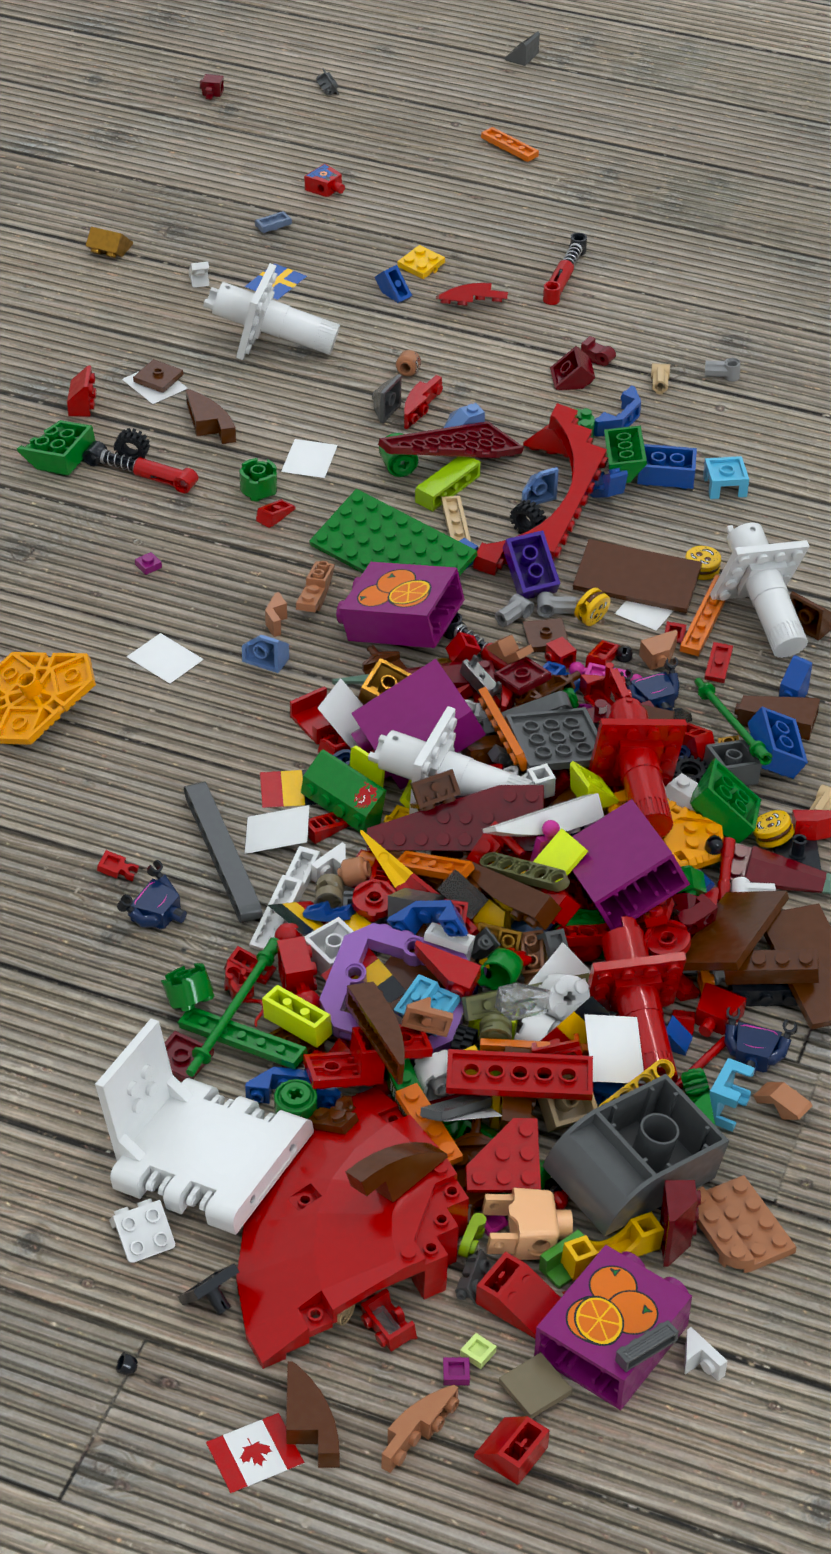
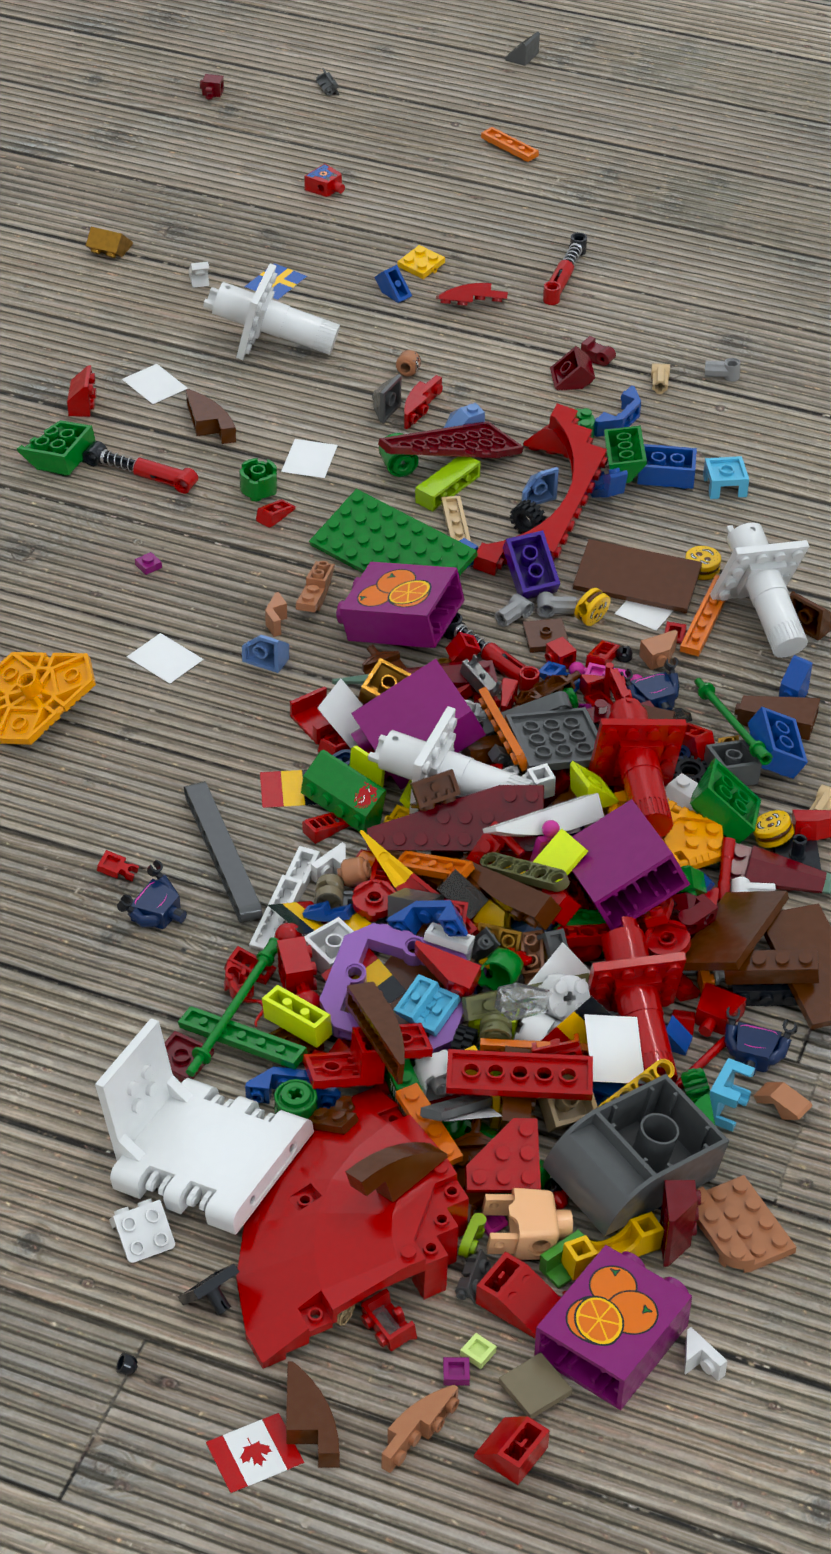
black tyre [114,428,150,460] -> none
reddish brown plate [133,359,183,393] -> none
green brick [161,963,215,1012] -> none
white sticker [245,805,309,854] -> none
sand blue plate [255,211,292,233] -> none
nougat slope [401,997,453,1037] -> none
nougat slope [486,634,534,664] -> none
dark red tile [494,656,552,696] -> none
dark grey piece [615,1320,679,1373] -> none
red plate [704,642,733,683] -> none
black hinge [704,835,723,855] -> none

